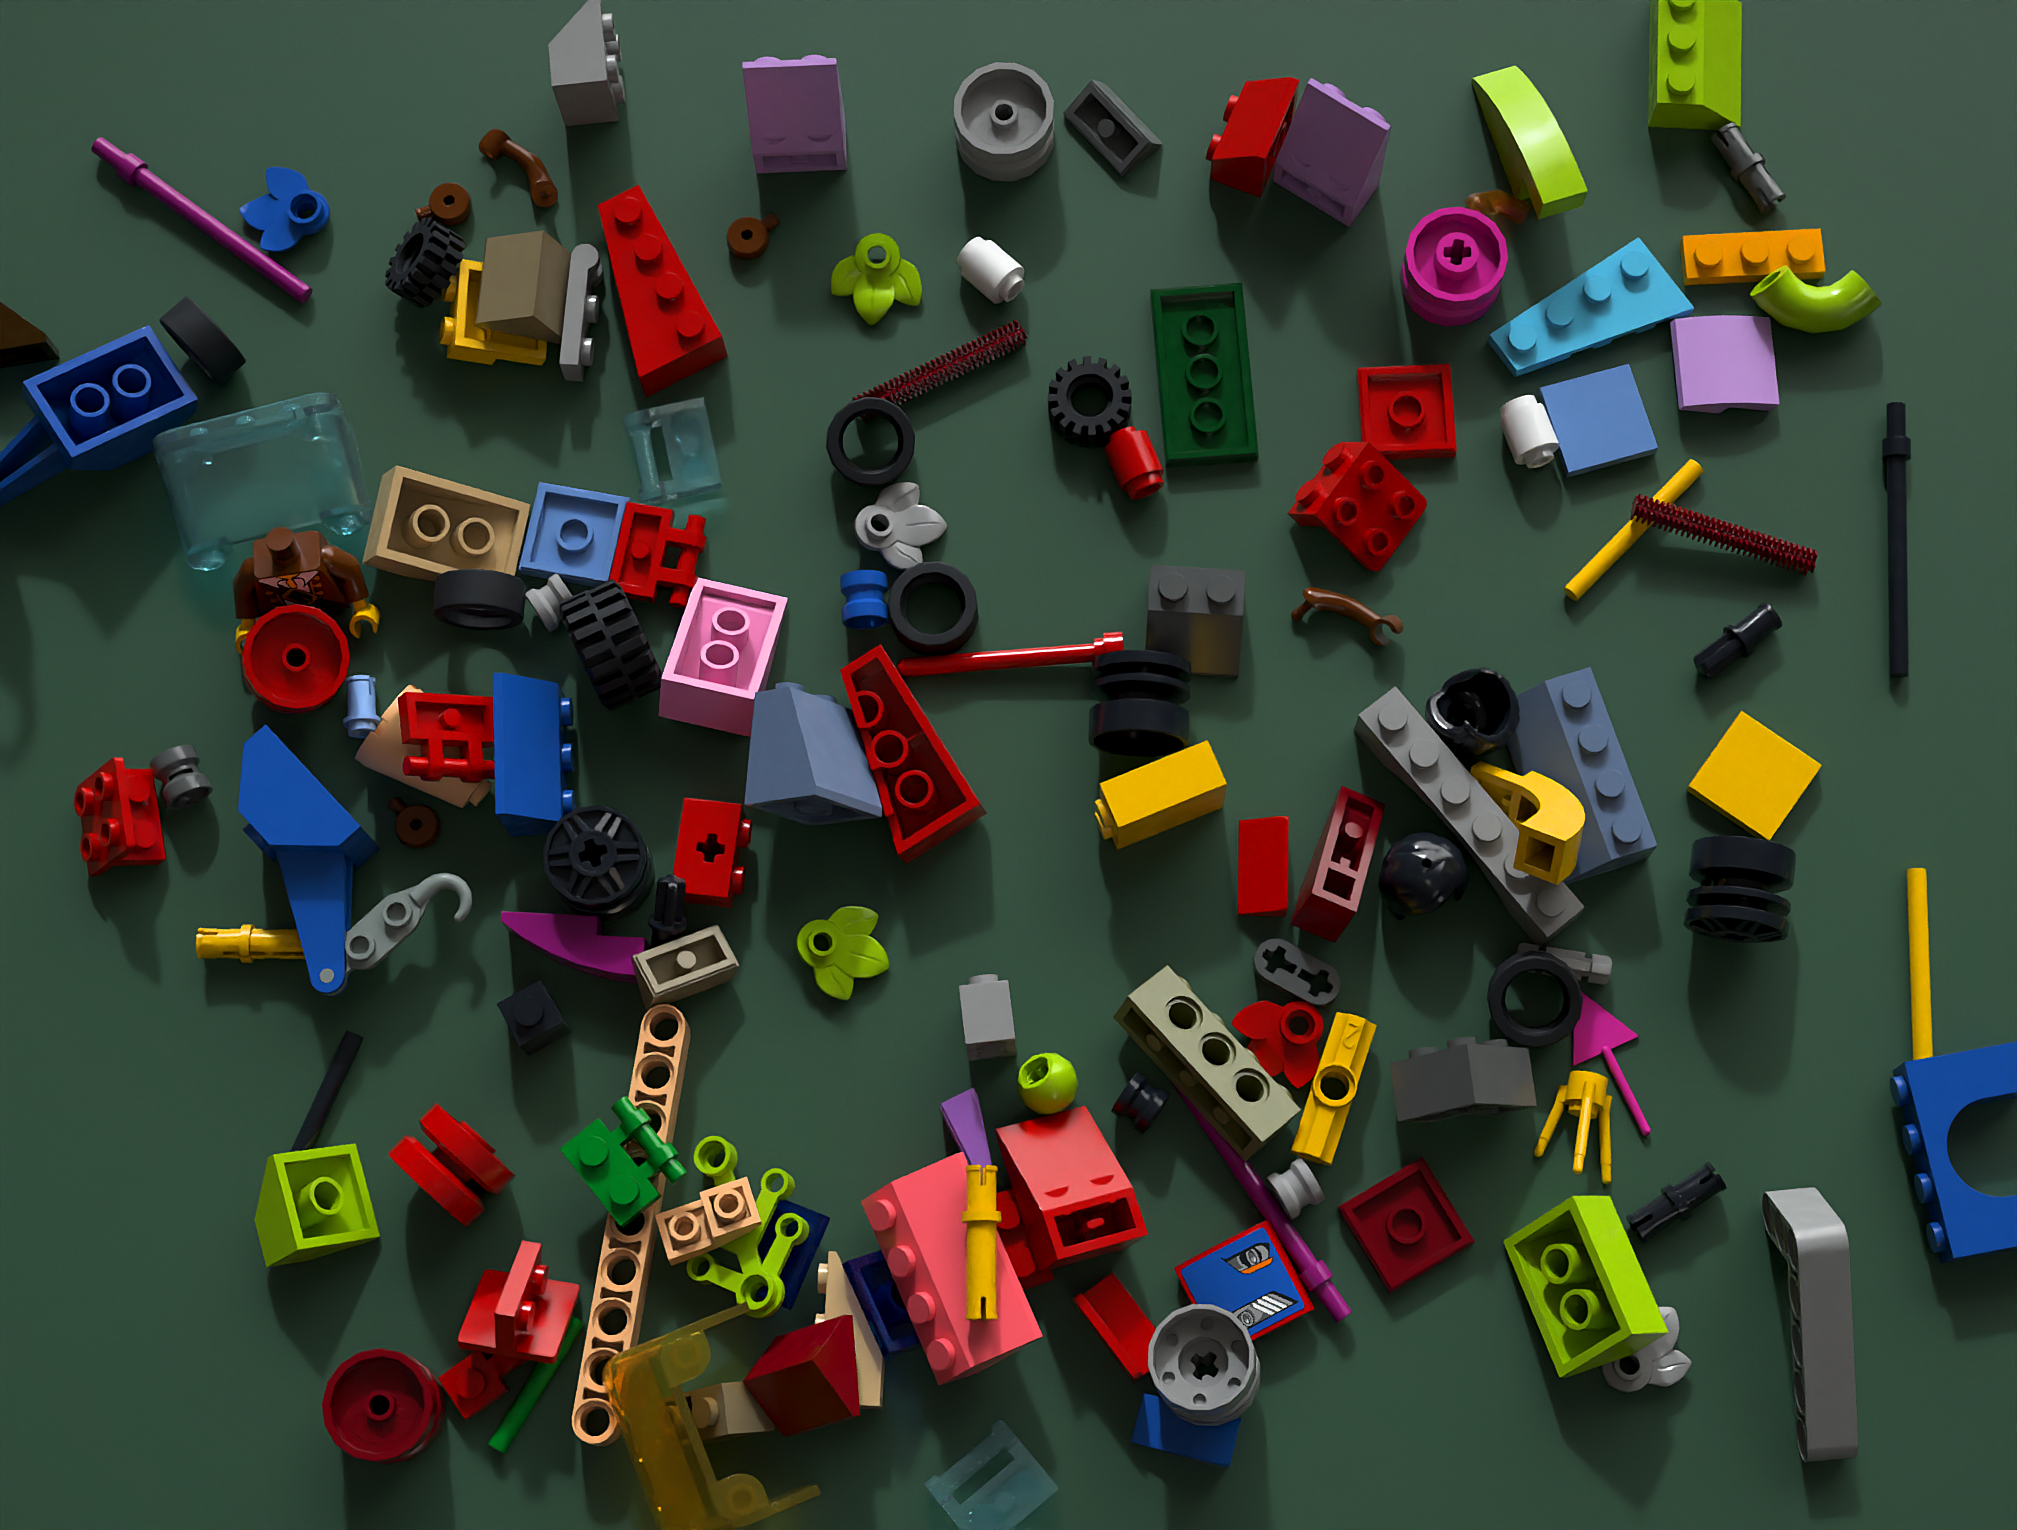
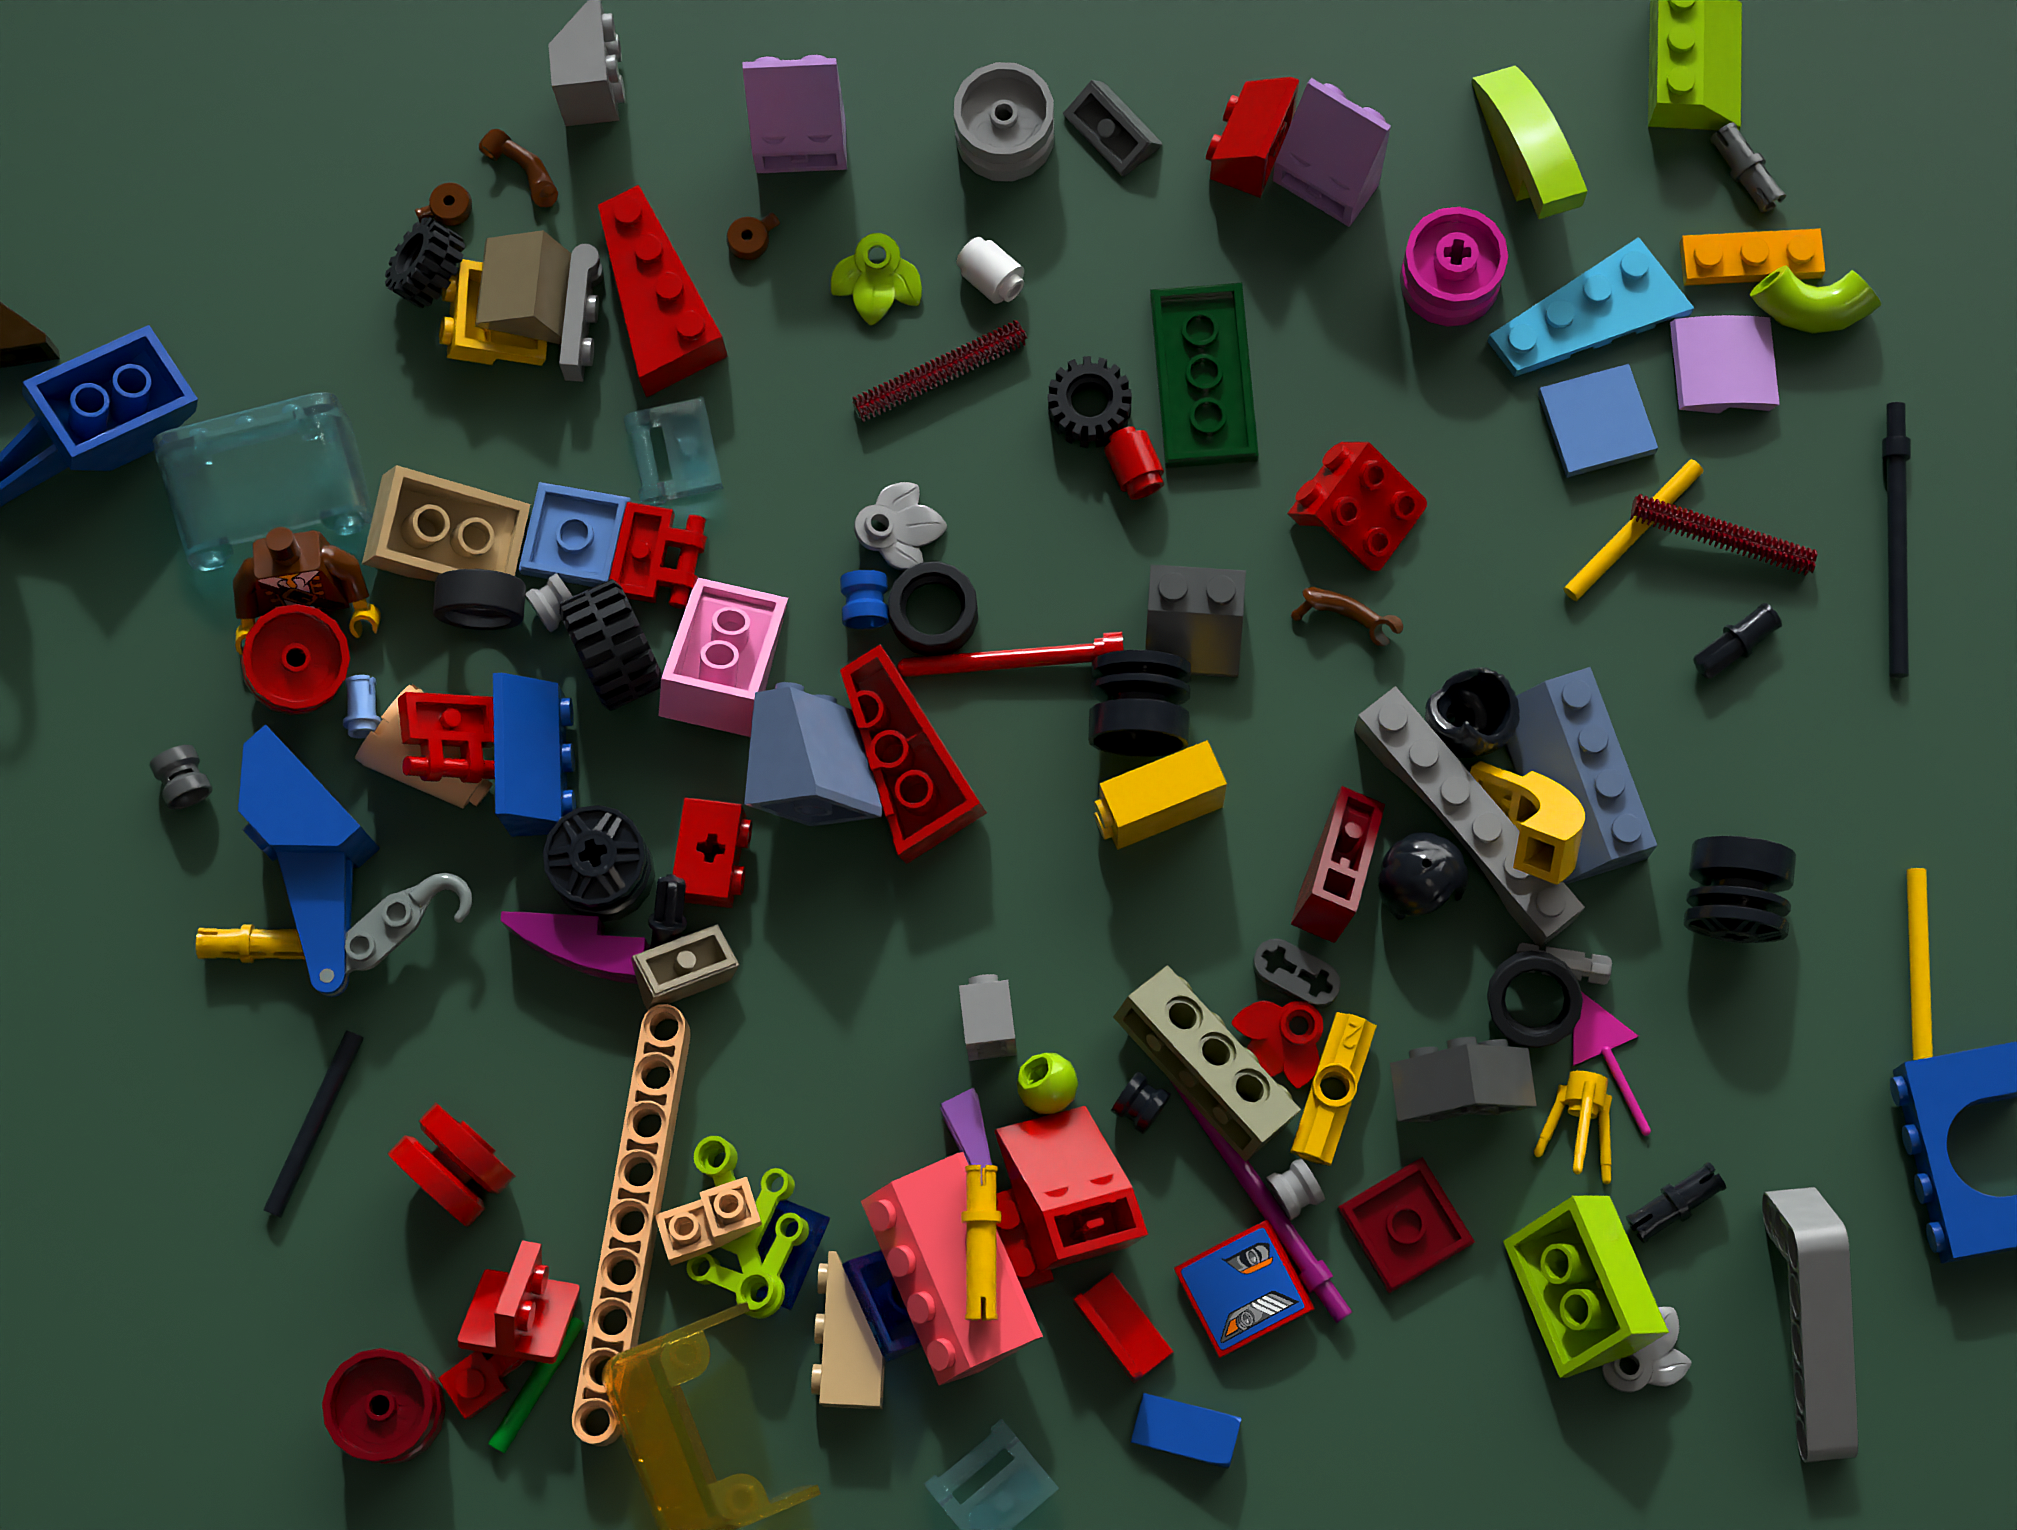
red bracket [74,757,166,876] -> none
magenta bar [91,137,313,303] -> none
black tyre [159,296,246,386] -> none
blue plate [239,167,330,252] -> none
lime slope [254,1143,380,1267] -> none
reddish brown piece [388,796,440,849] -> none
black brick [497,980,571,1056] -> none
green plate [559,1096,688,1228] -> none
dark tan slope [659,1382,775,1449] -> none
dark red slope [743,1314,860,1437] -> none
lime plate [796,906,890,1000] -> none
black tyre [826,397,915,486] -> none
light grey wheel [1148,1304,1261,1426] -> none
red slope [1237,816,1289,917] -> none
red tile [1356,364,1457,460] -> none
clear orange arm [1464,189,1532,226] -> none
white brick [1499,395,1560,468] -> none
yellow tile [1686,711,1822,841] -> none

